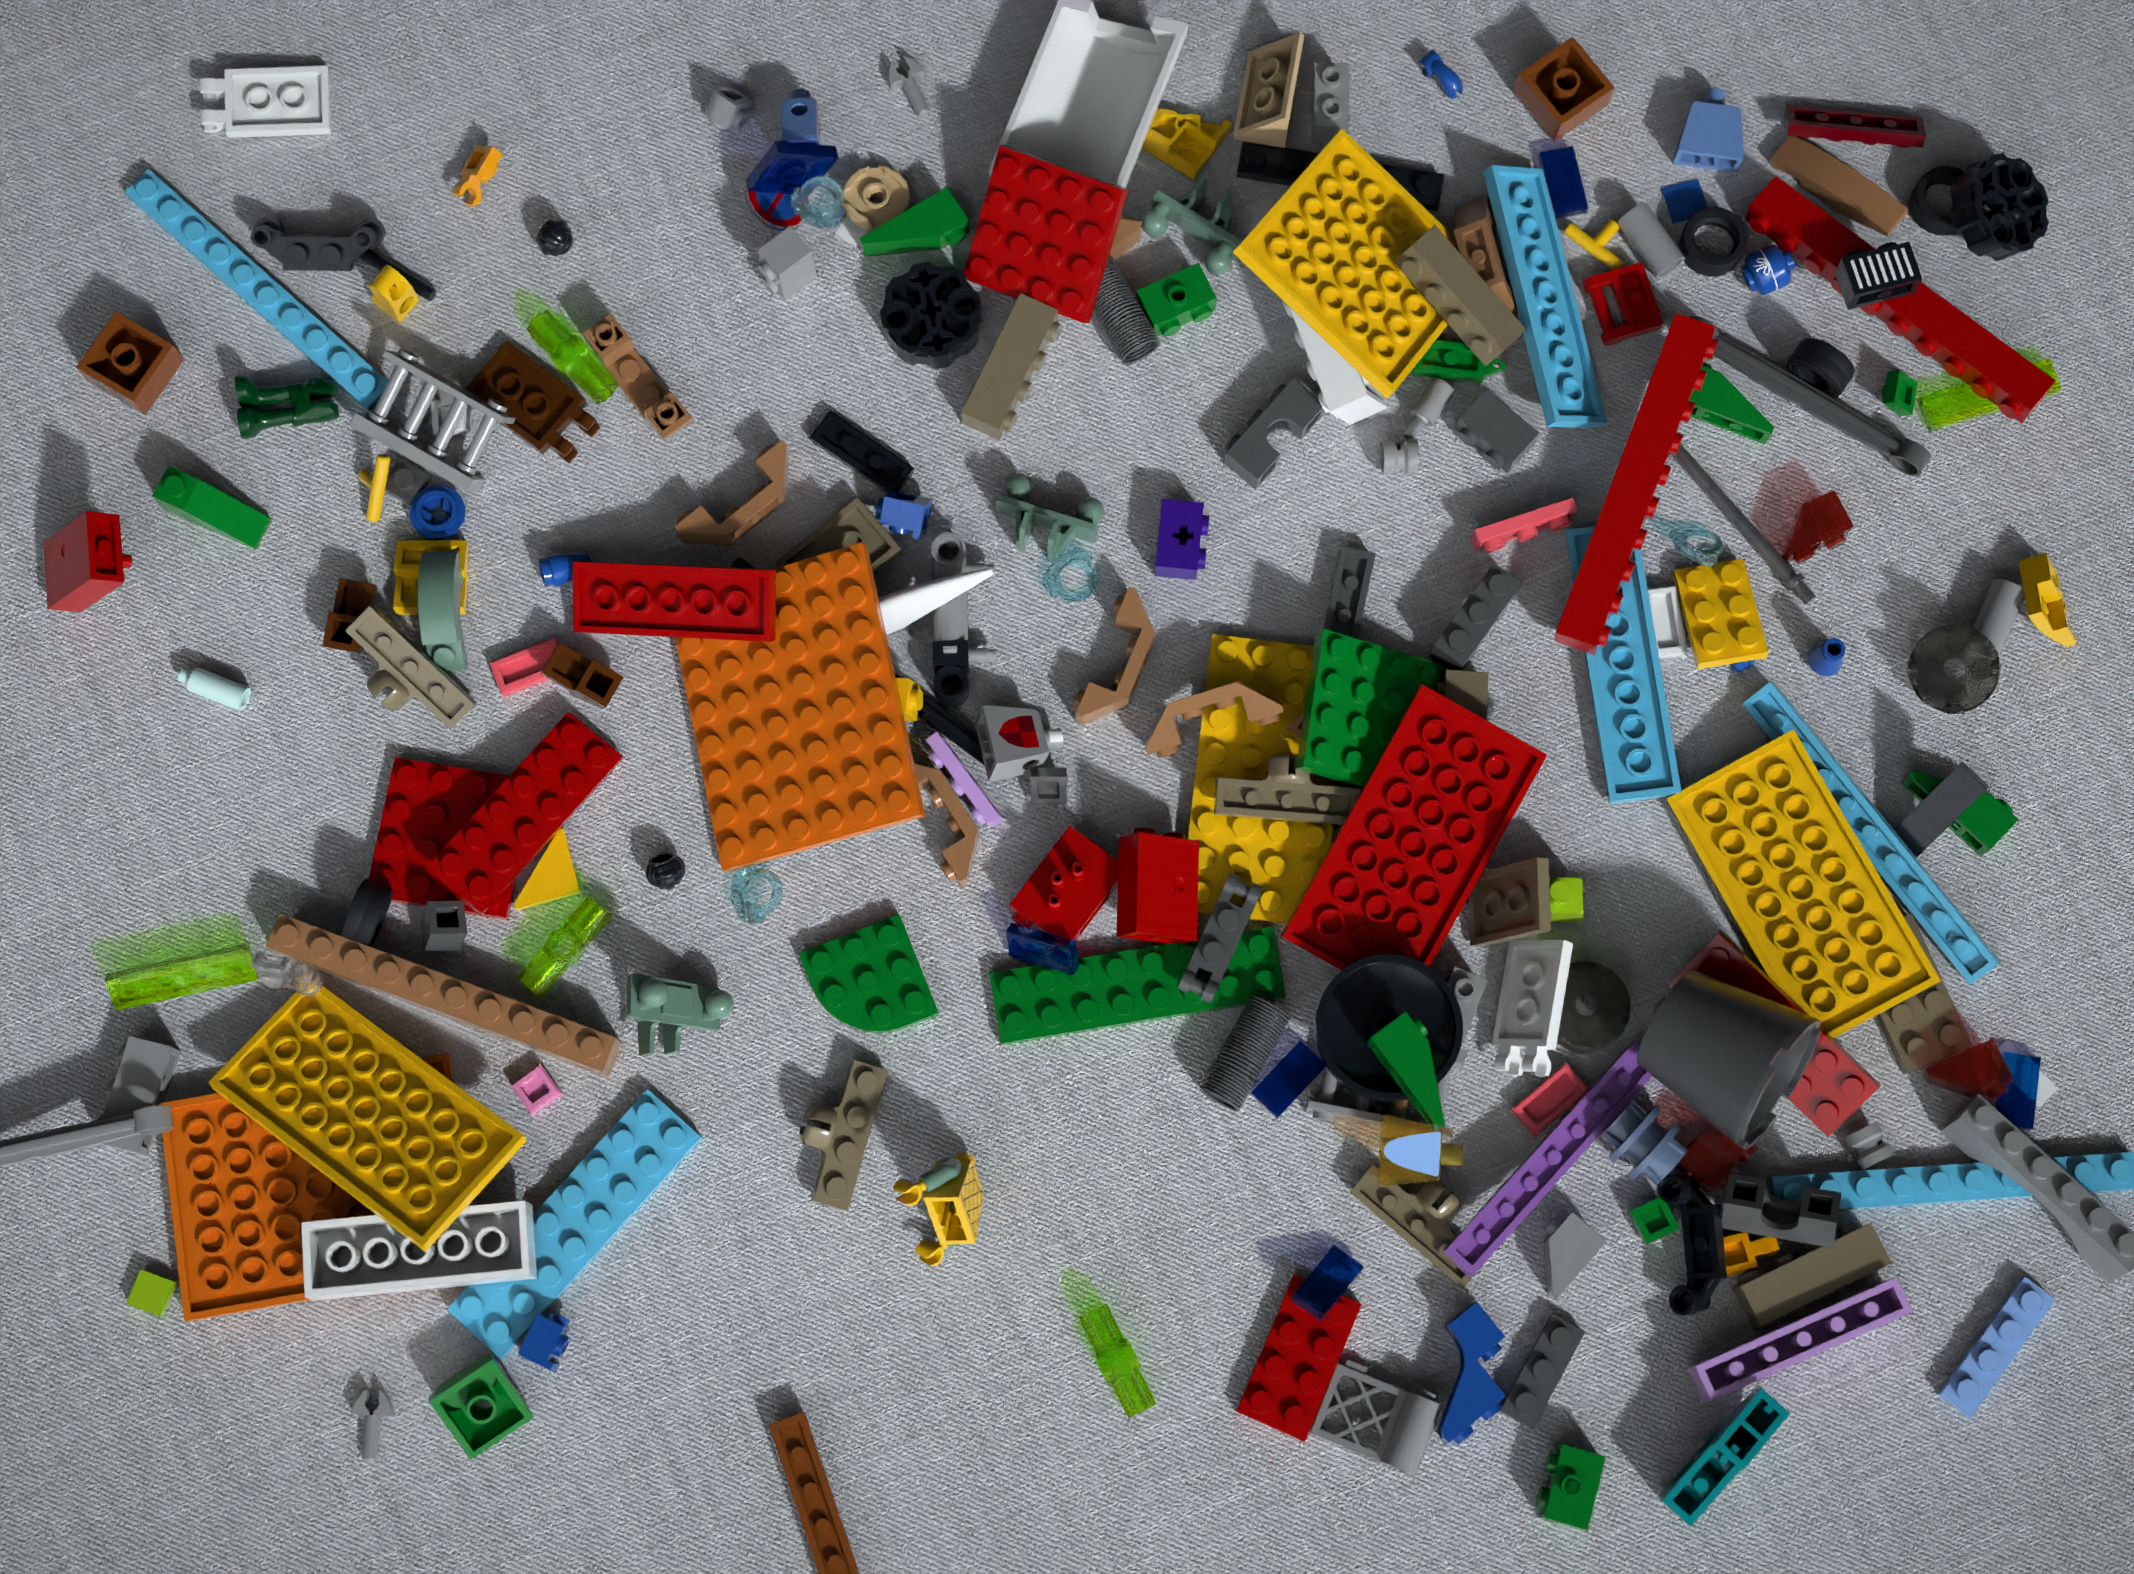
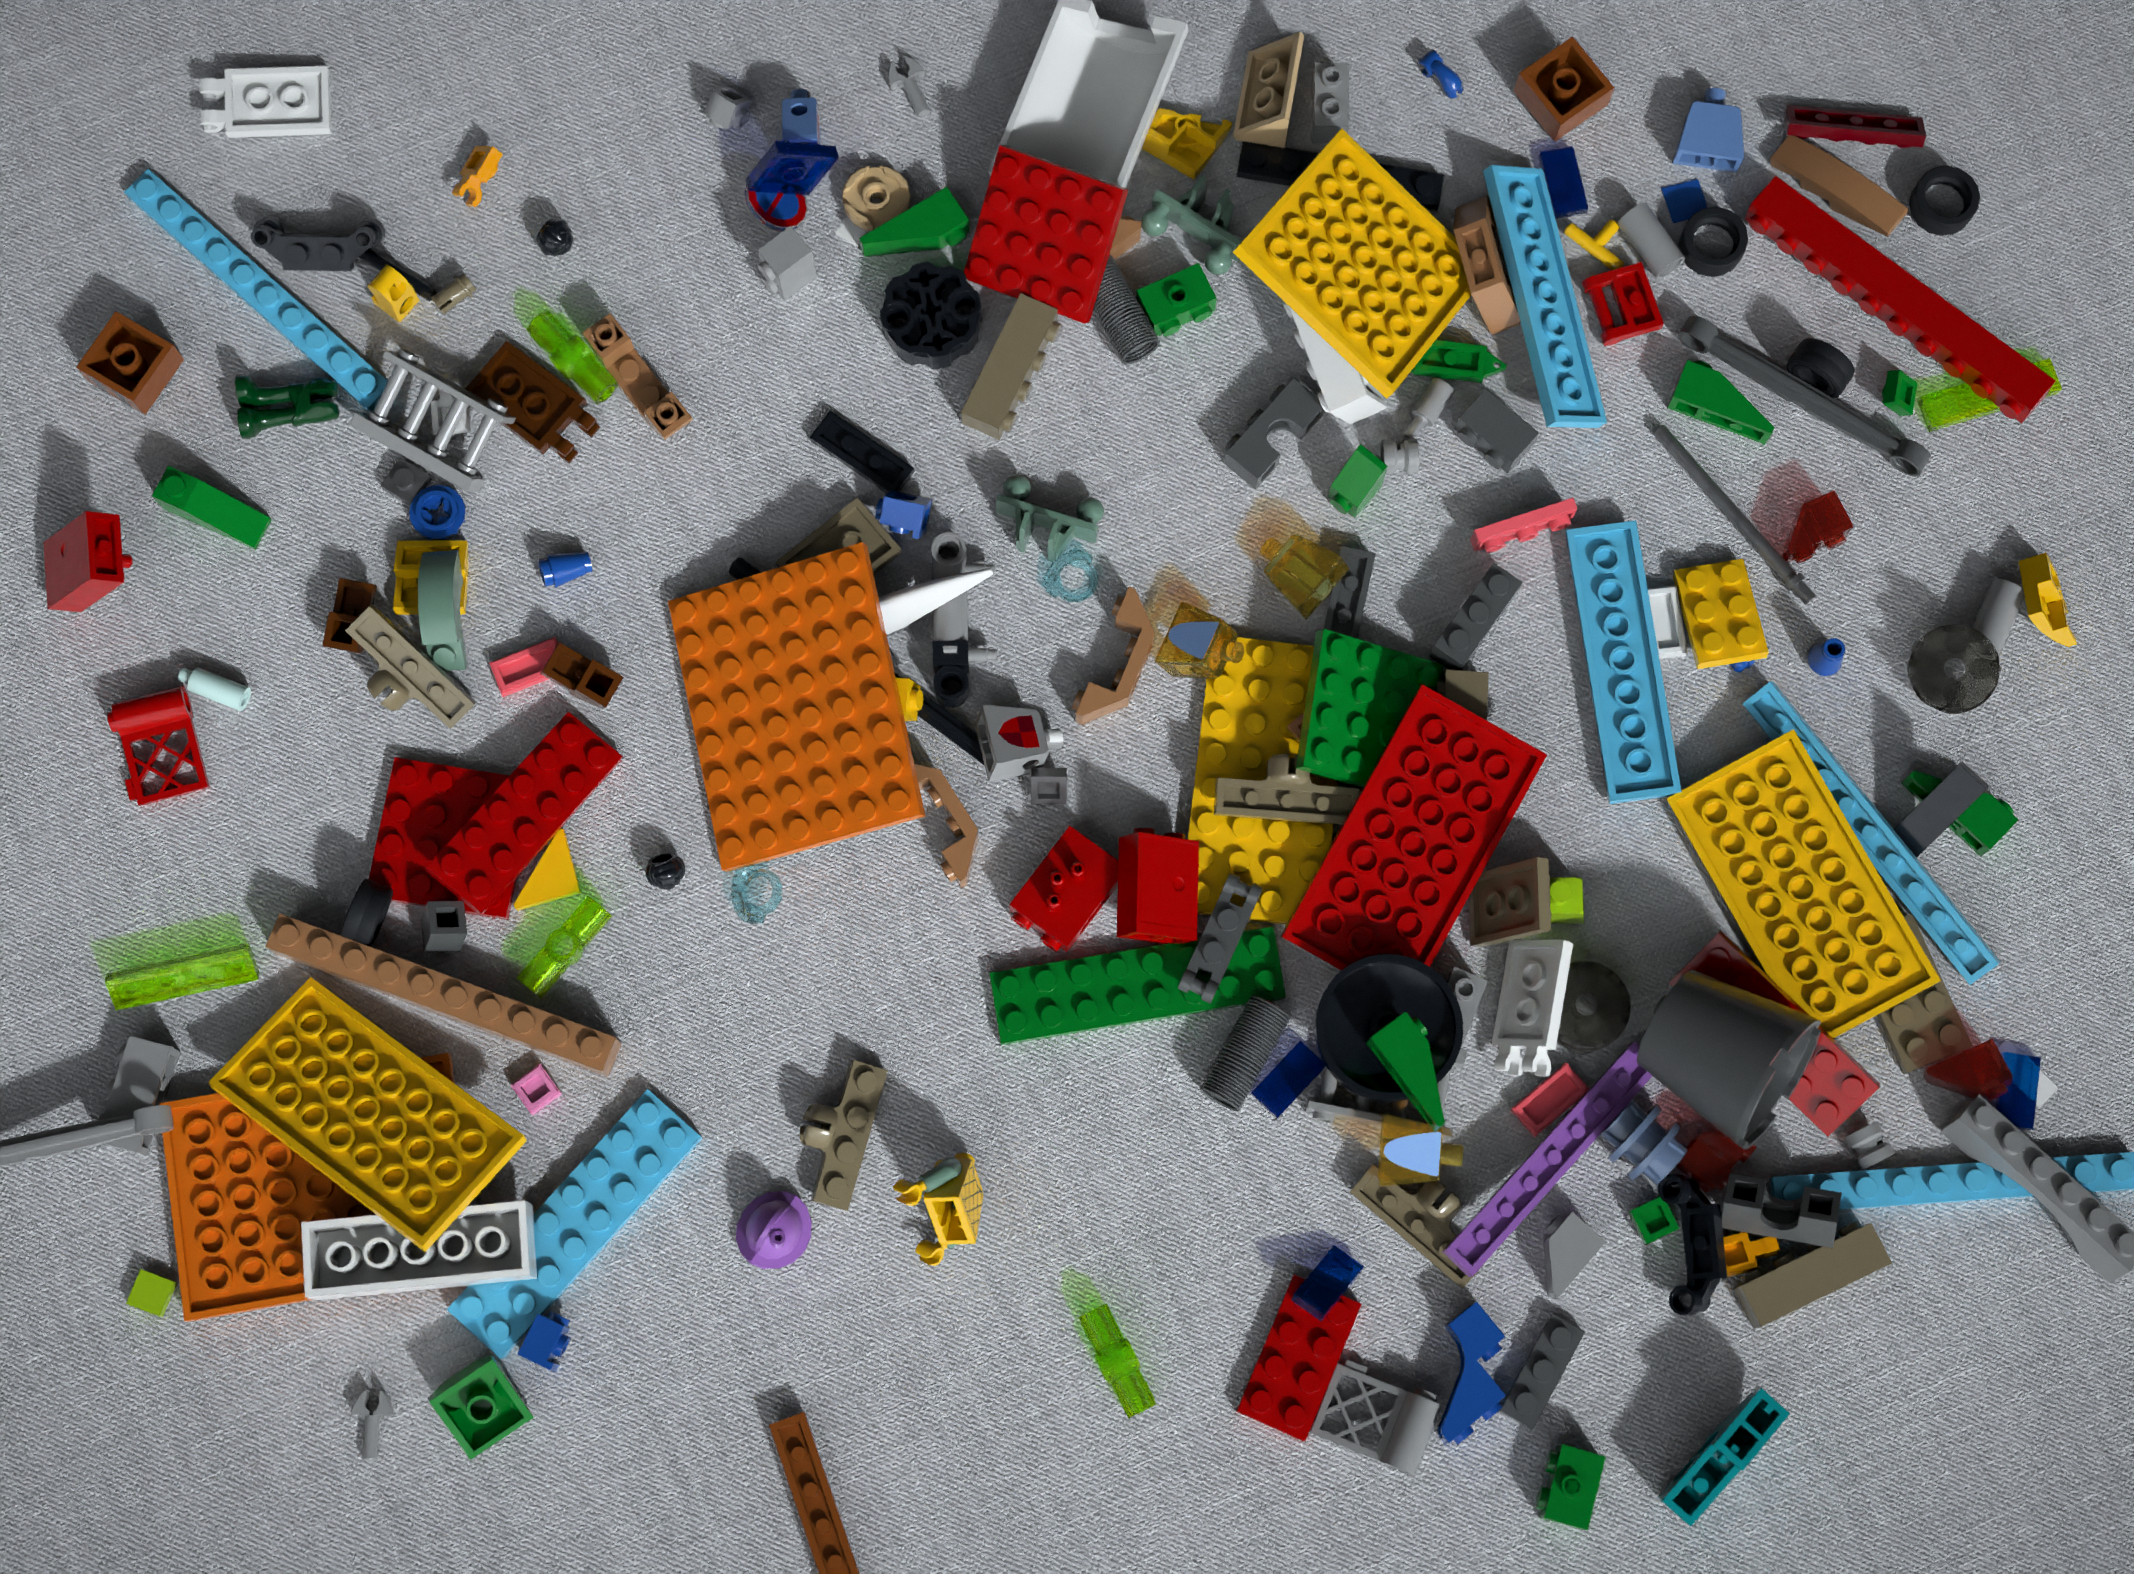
clear plate [251,952,323,996] -> none
yellow piece [358,453,391,522] -> none
red plate [573,561,776,642] -> none
sand green piece [626,973,734,1056] -> none
medium nougat slope [674,440,789,546] -> none
clear light blue piece [790,176,845,229] -> none
green plate [799,914,939,1033] -> none
lavender plate [926,731,1005,828] -> none
clear blue tile [1006,923,1079,975] -> none
medium nougat slope [1145,680,1286,758] -> none
dark purple brick [1155,499,1210,580] -> none
dark tan brick [1394,225,1527,366] -> none
red brick [1554,313,1719,655] -> none
clear light blue piece [1669,528,1723,567] -> none
lavender brick [1687,1277,1913,1403] -> none
blue head [1741,244,1795,295] -> none
black brick [1835,242,1922,310] -> none
light blue plate [1937,1276,2055,1418] -> none
black connector [1950,153,2049,261] -> none
none -> red piece [107,685,210,806]
none -> dark tan pin [430,273,476,315]
none -> medium lavender helmet [736,1191,812,1269]
none -> clear yellow torso [1155,602,1244,679]
none -> clear yellow torso [1260,534,1349,620]
none -> green slope [1328,444,1388,518]

